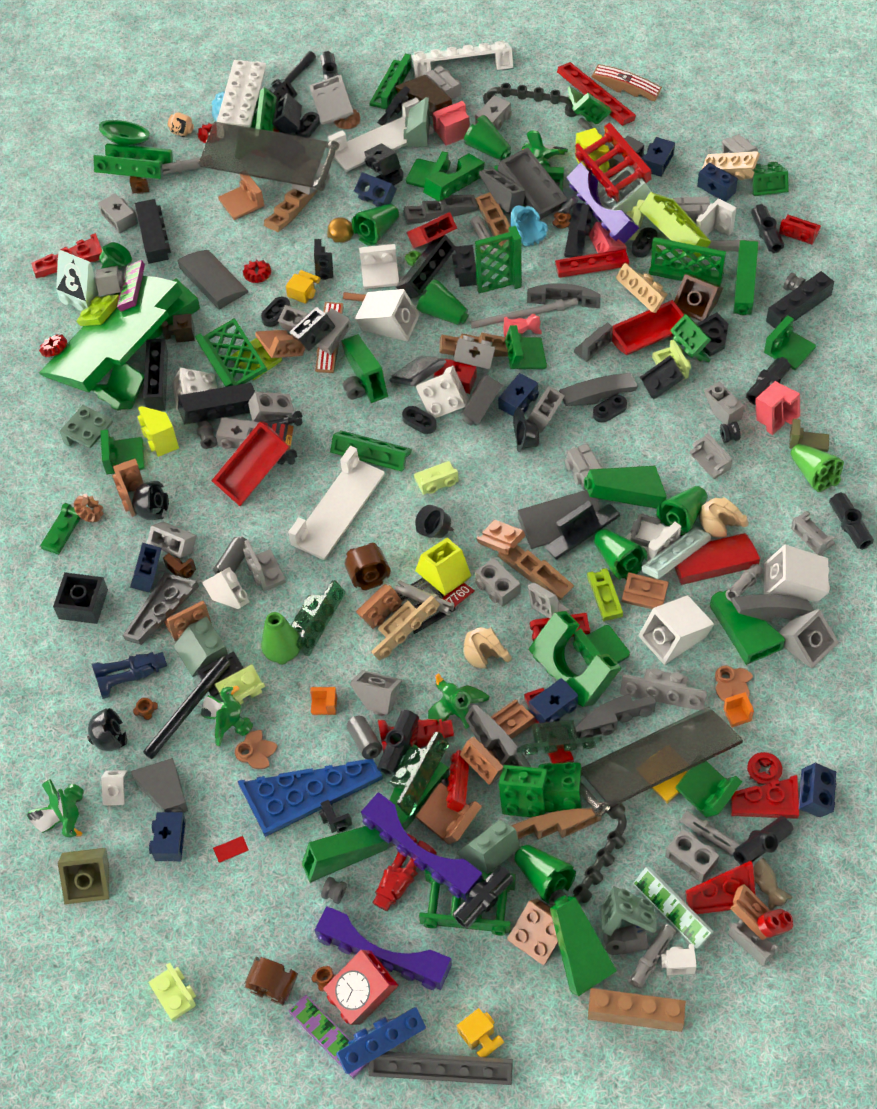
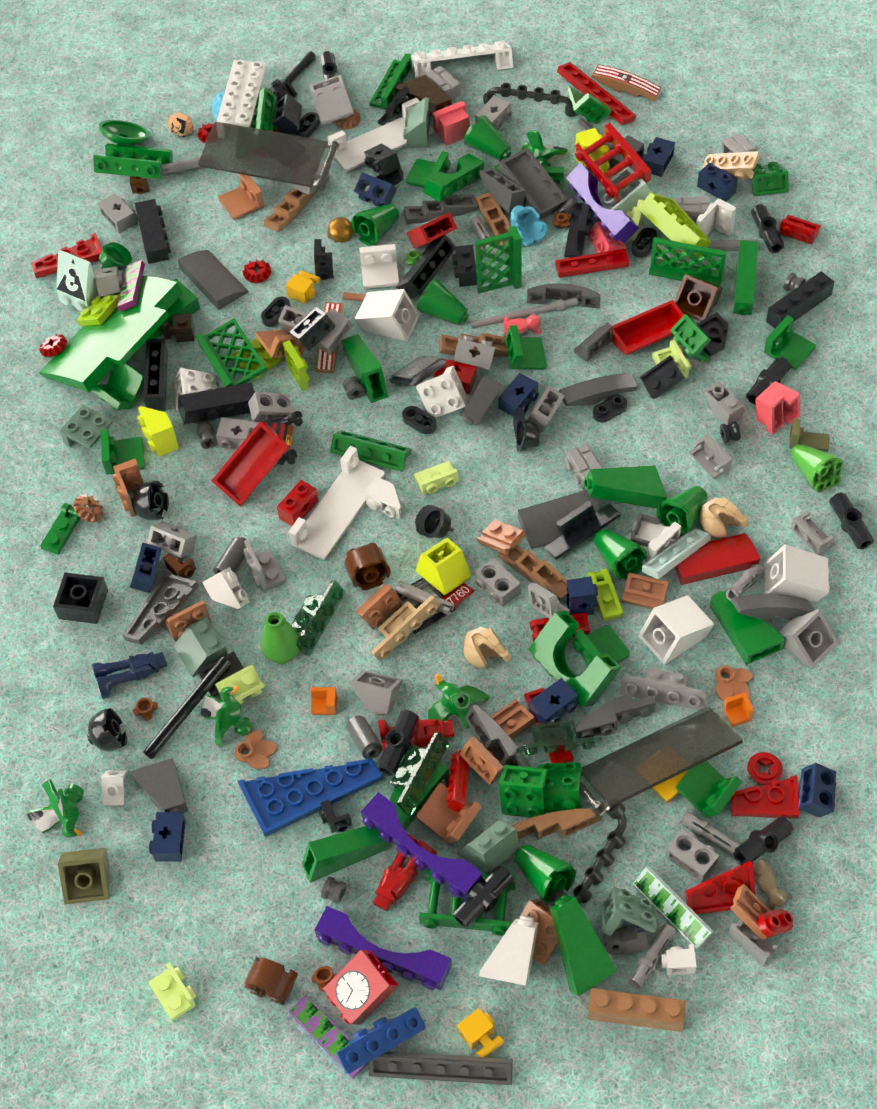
red sticker [213,836,249,863] -> none
tan bracket [616,263,668,313] -> none
none -> red brick [277,480,319,526]
none -> lime plate [283,340,310,391]
none -> white slope [365,477,402,519]
none -> white slope [479,916,539,985]
none -> dark blue brick [566,576,598,615]

